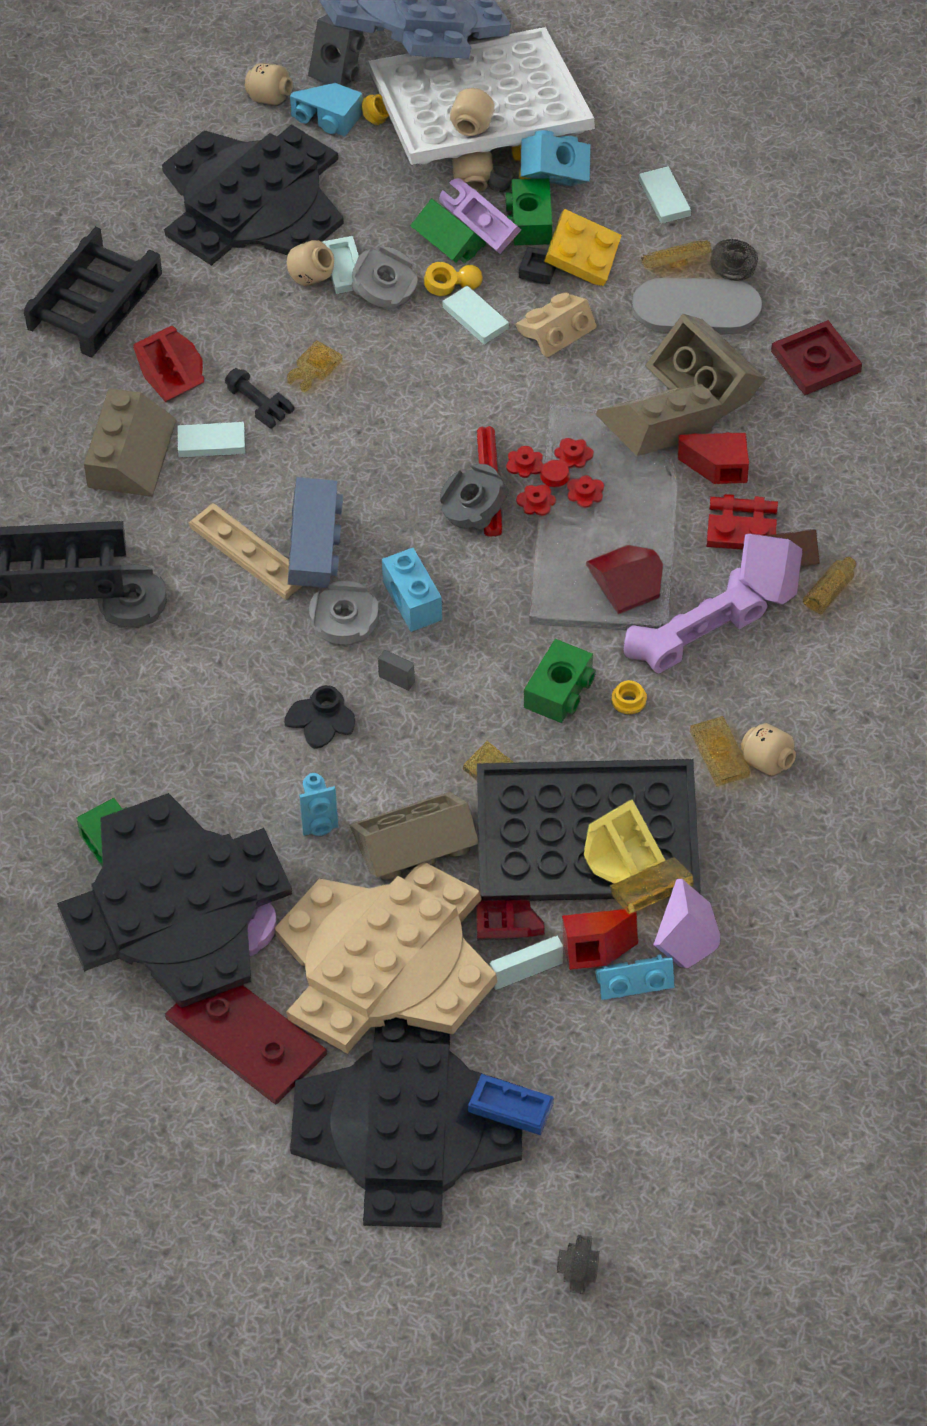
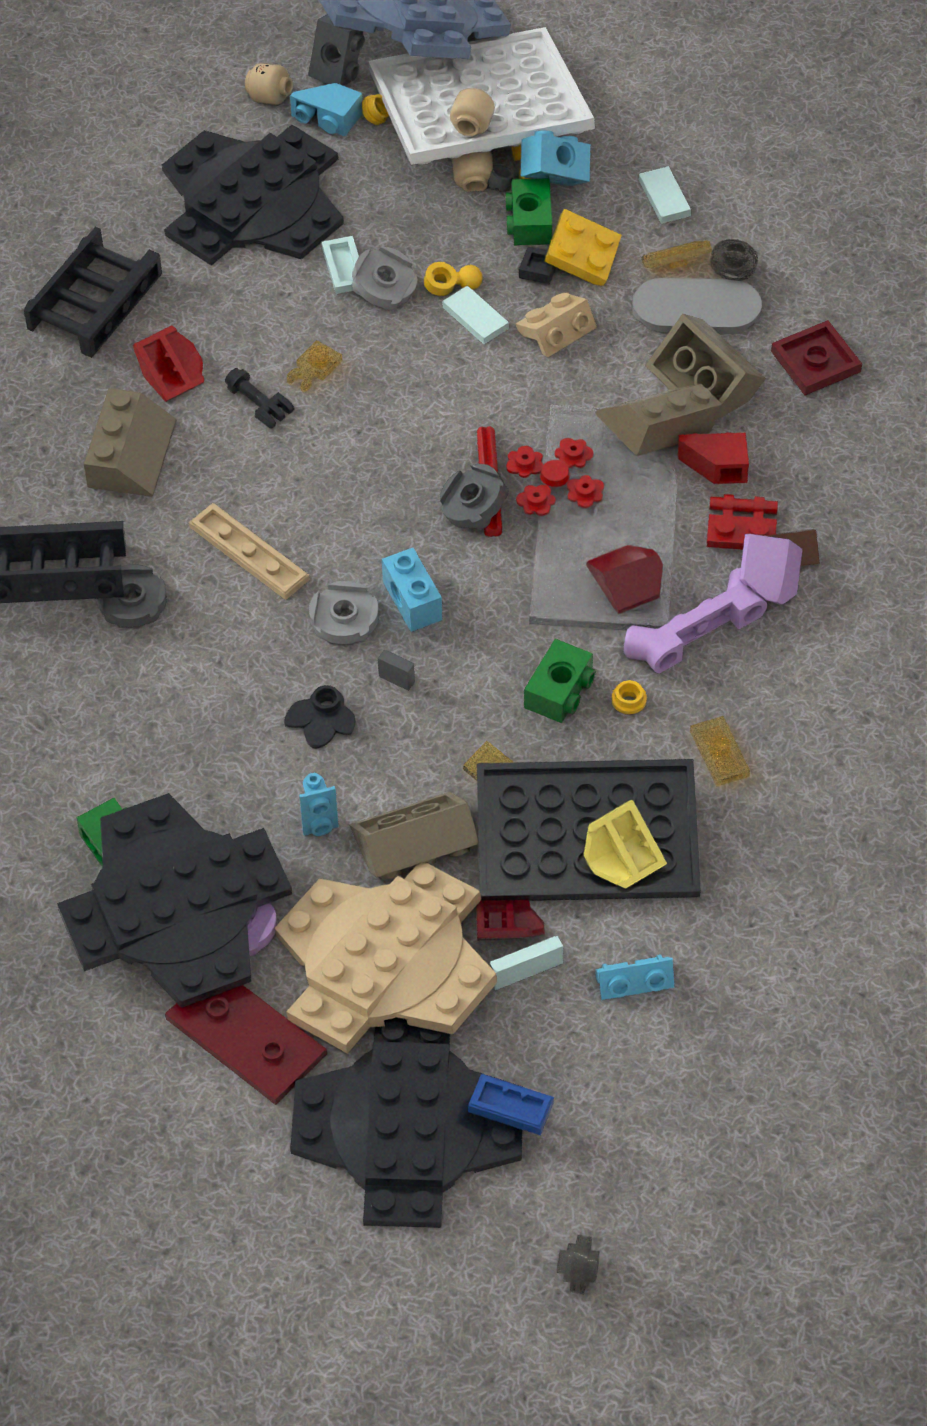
light aqua tile [178,422,245,457] -> none
tan head [287,240,334,286] -> none
sand blue wedge [287,477,343,588] -> none
green hinge [410,198,486,263] -> none
lavender plate [439,178,521,254] -> none
red slope [562,908,638,970] -> none
clear yellow plate [610,857,694,914] -> none
lavender slope [653,879,720,968] -> none
tan head [741,723,796,776] -> none
clear yellow cylinder [803,557,857,615] -> none

